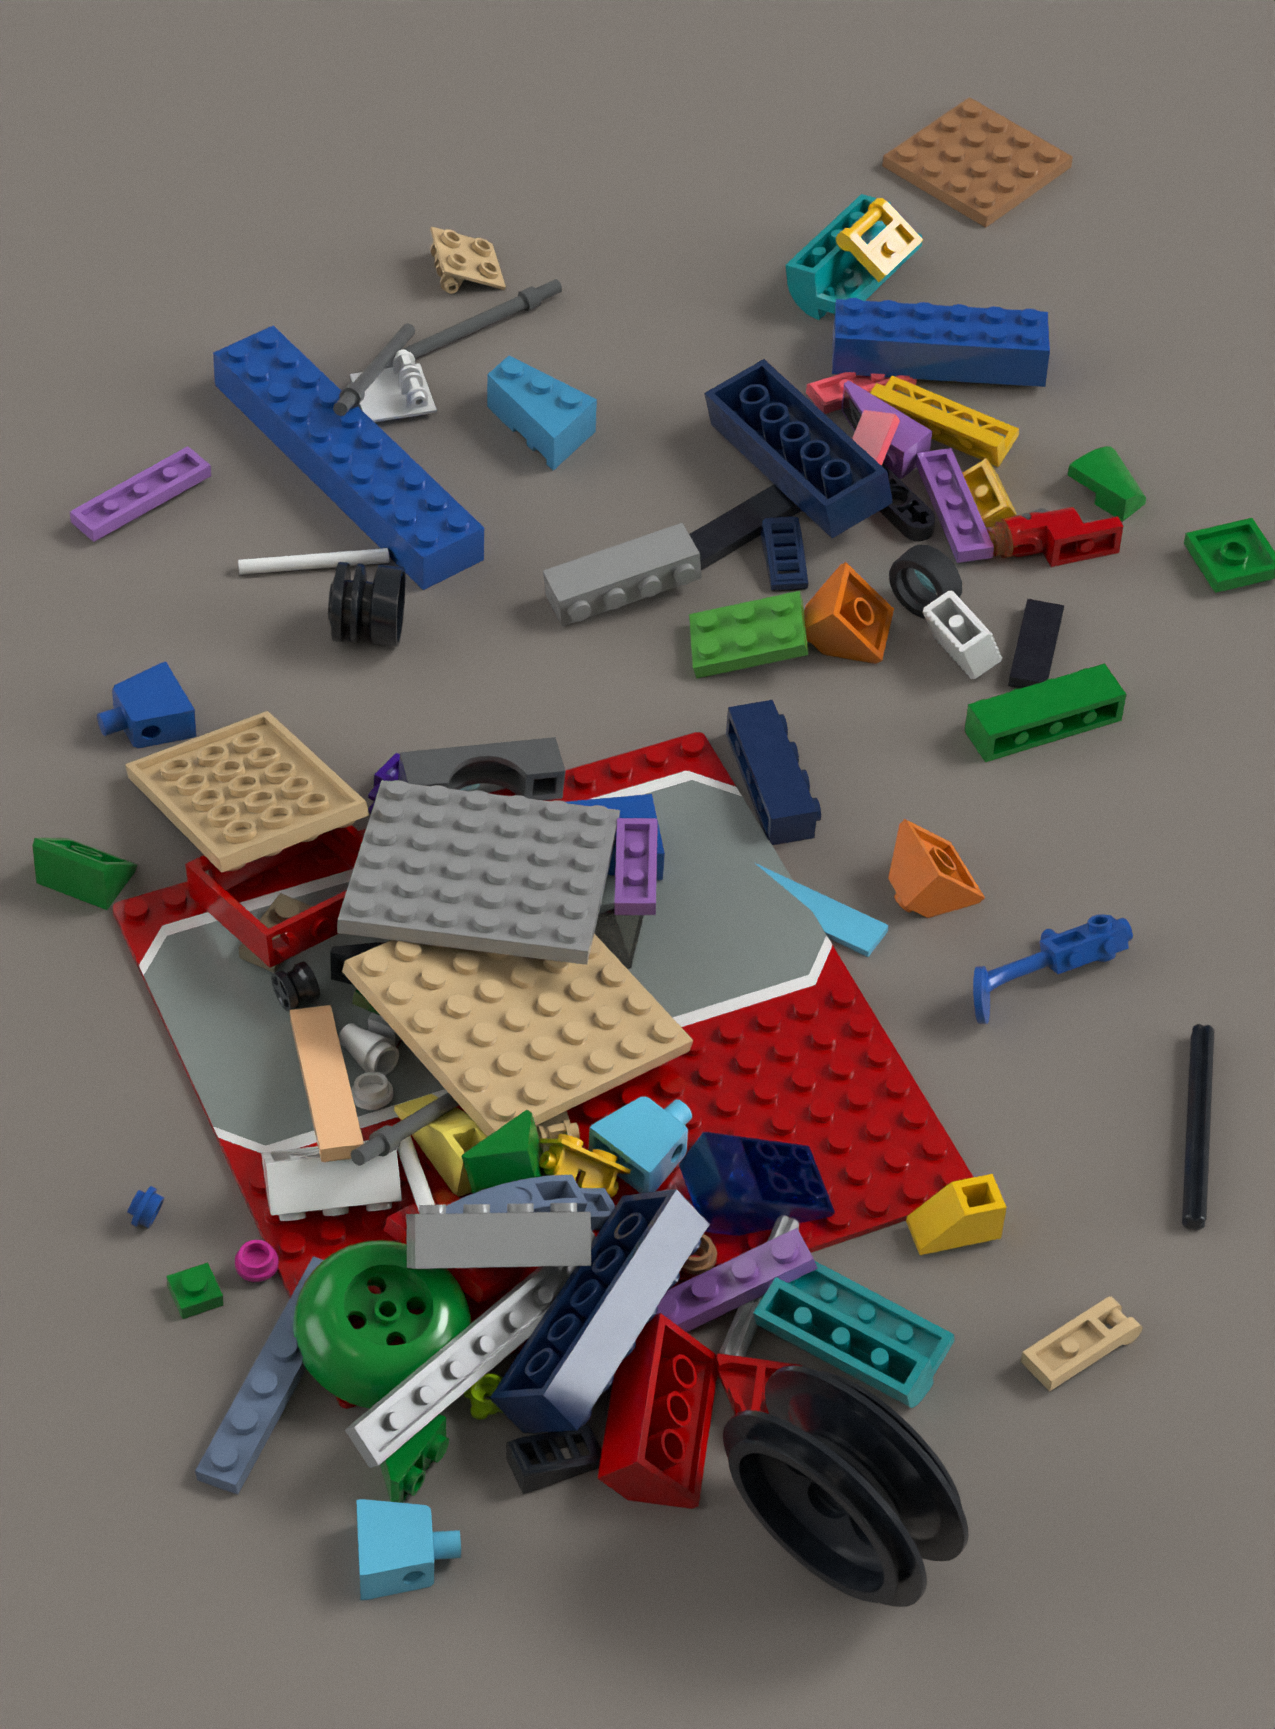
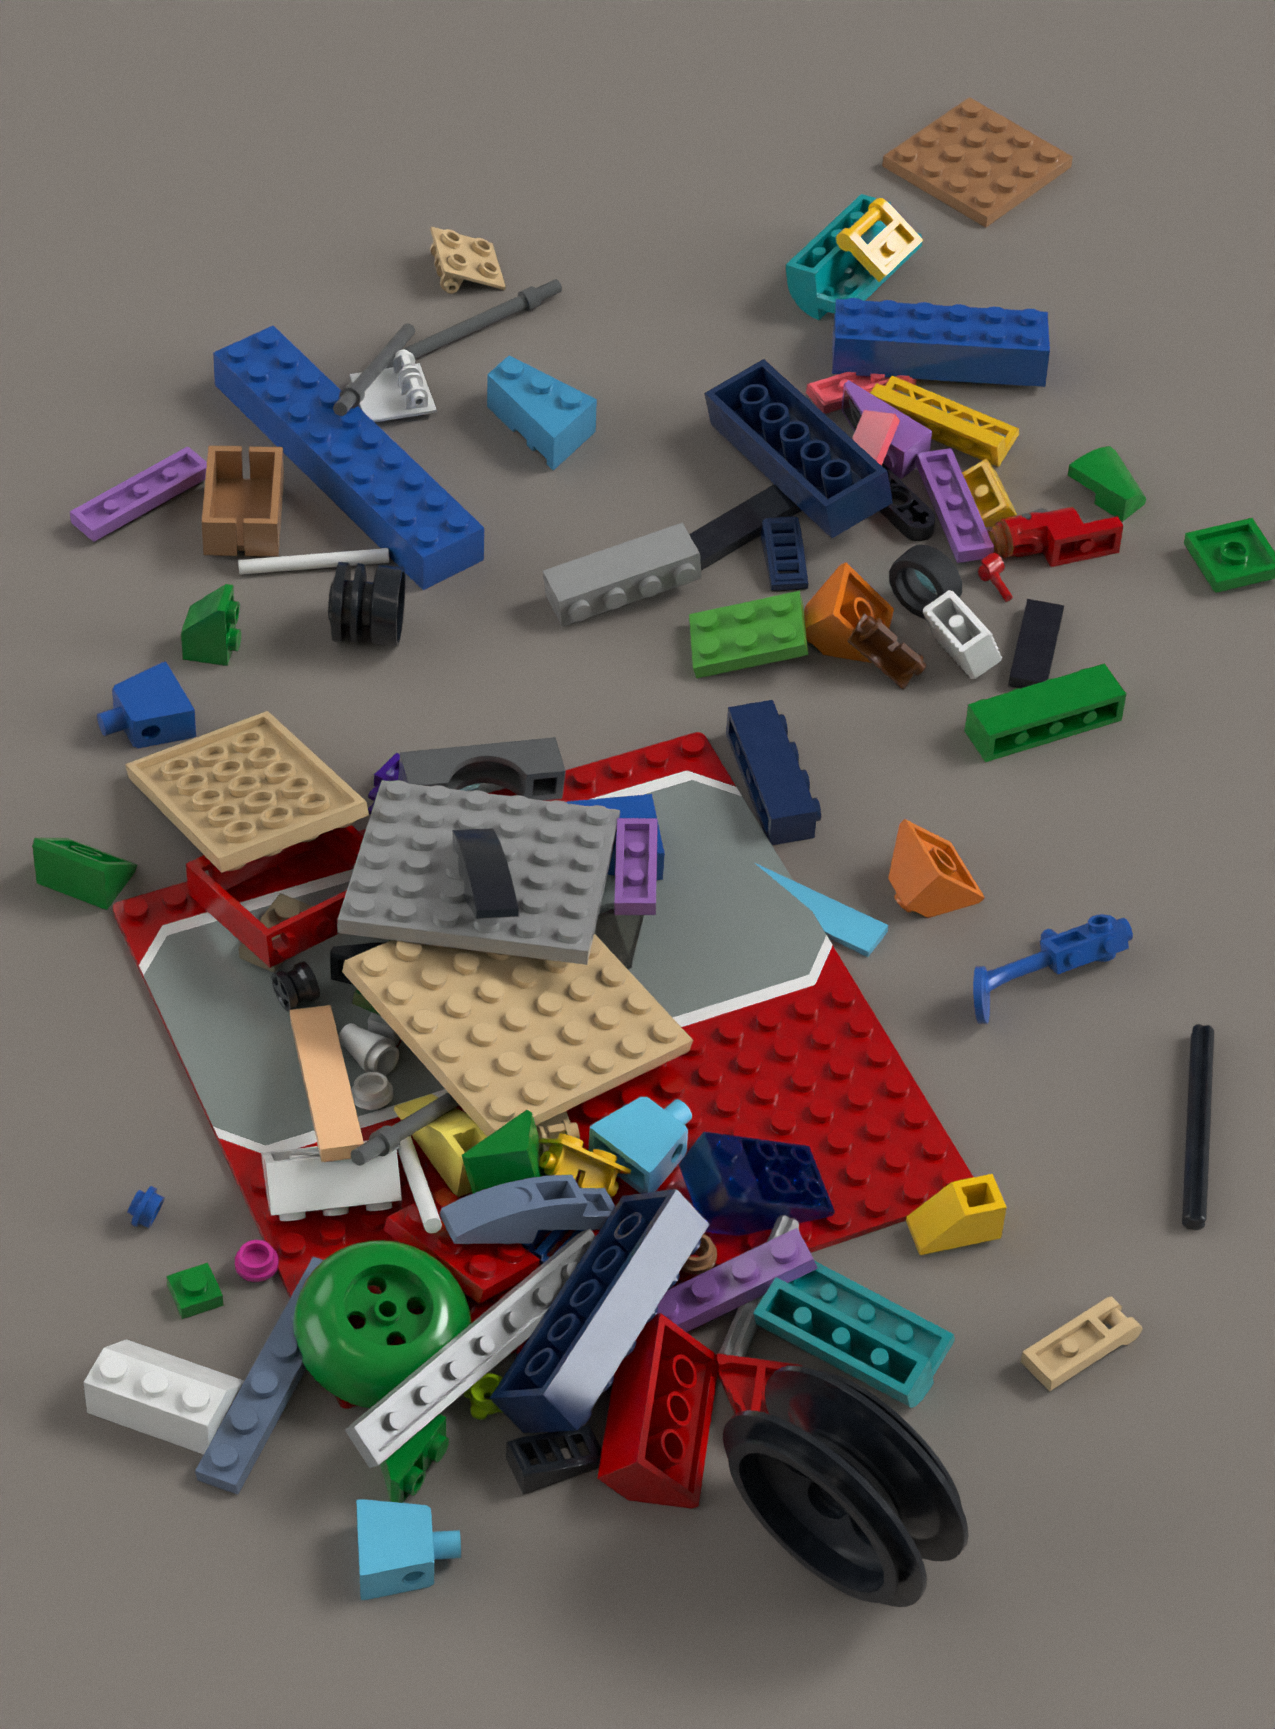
light grey brick [406,1203,591,1269] -> none
none -> white slope [84,1339,244,1454]
none -> green slope [181,584,241,666]
none -> medium nougat piece [202,446,284,557]
none -> black slope [452,828,519,919]
none -> reddish brown hinge [847,613,927,690]
none -> red hand [978,553,1013,602]

